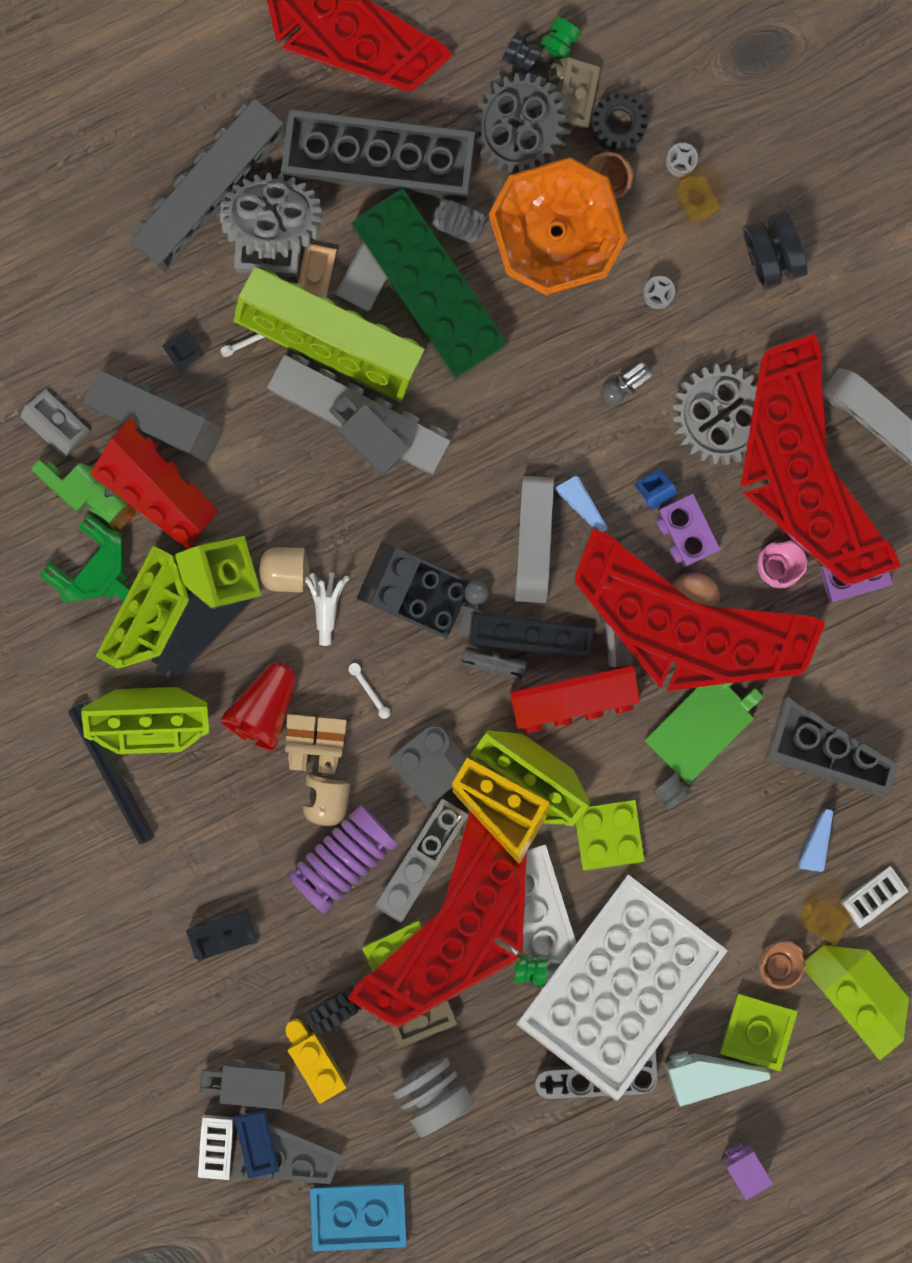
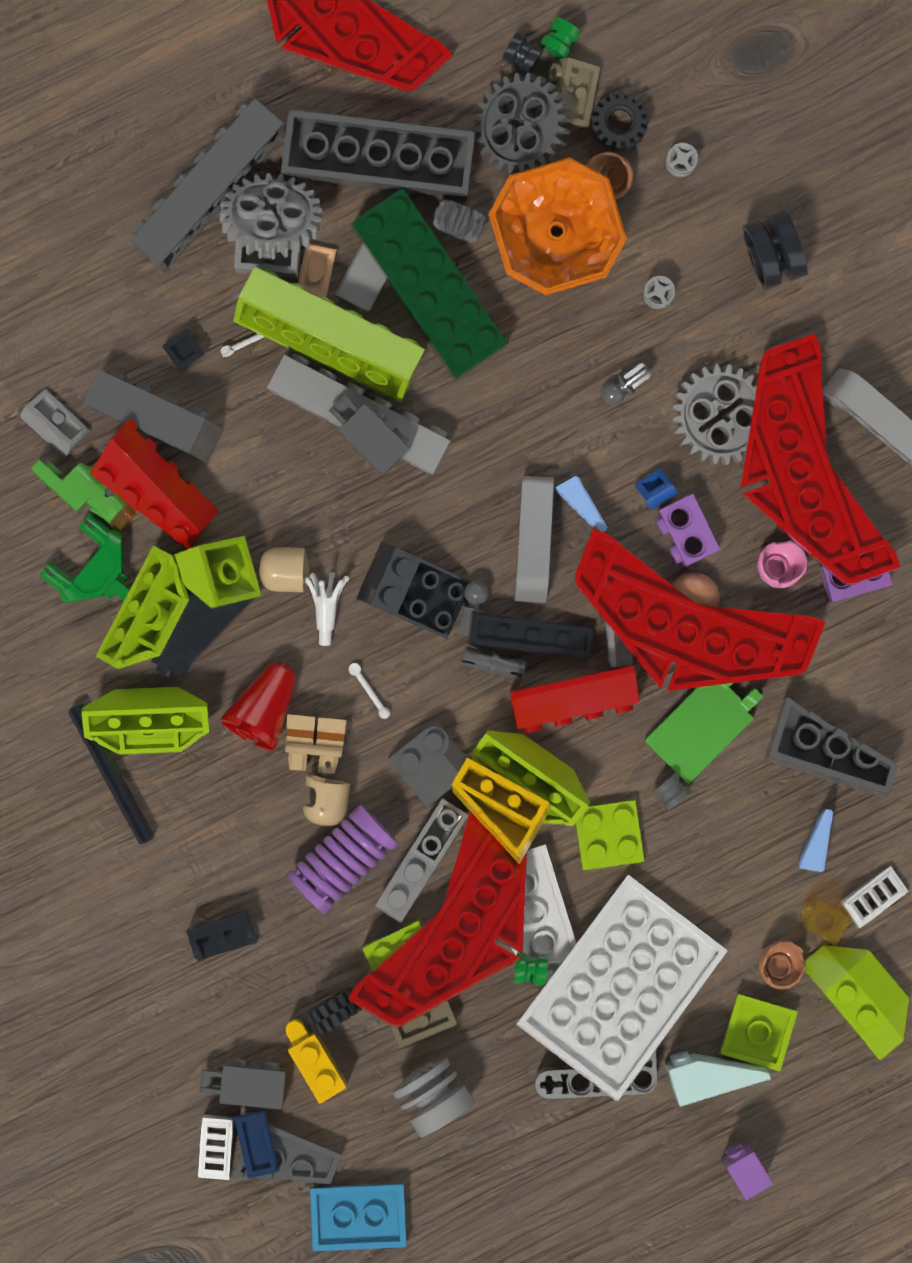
clear yellow brick [674,175,721,227] -> none

